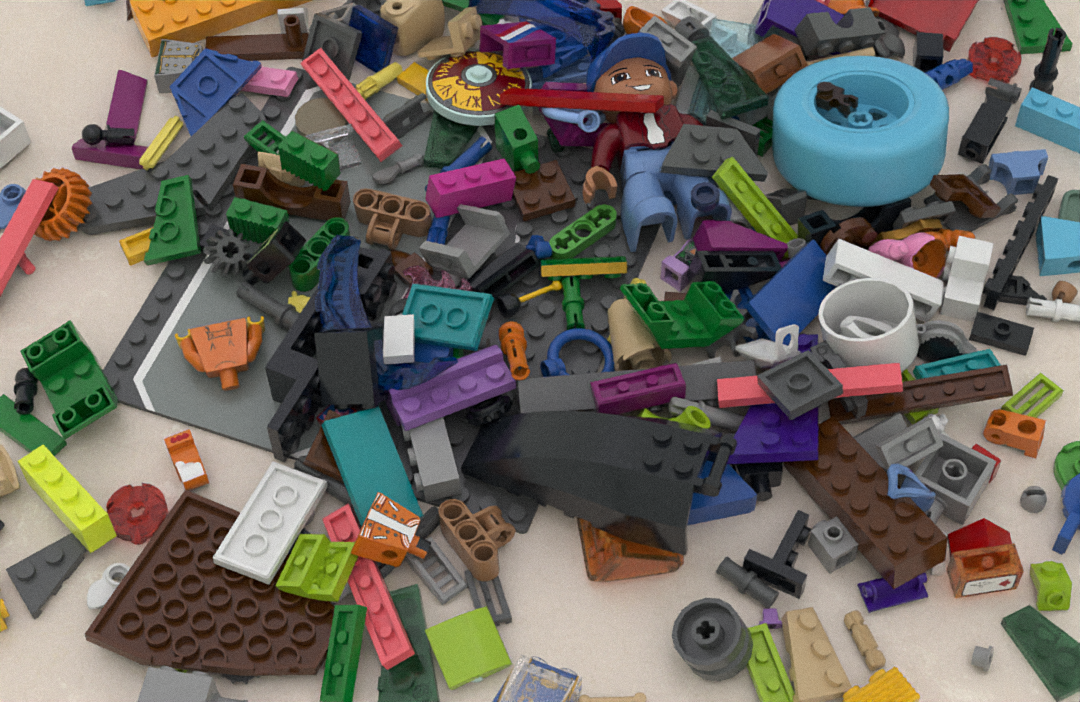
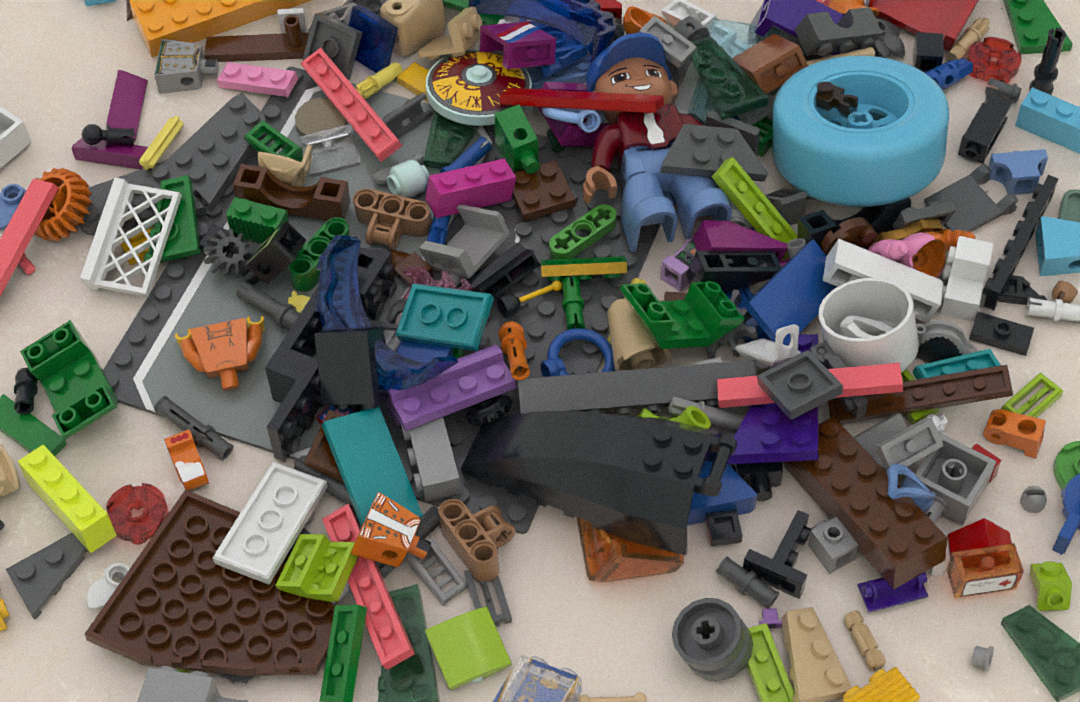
blue wing [169,48,262,136] -> none
green brick [278,131,341,191] -> none
white tile [383,314,415,364] -> none
blue piece [525,235,552,260] -> none
magenta slope [590,363,686,415] -> none
dark blue tile [691,182,720,212] -> none
reddish brown plate [929,174,1001,219] -> none
none -> white fence [80,178,182,297]
none -> dark grey pin [154,396,234,461]
none -> light aqua head [387,160,429,198]
none -> black plate [705,509,743,546]
none -> tan piece [946,18,990,61]

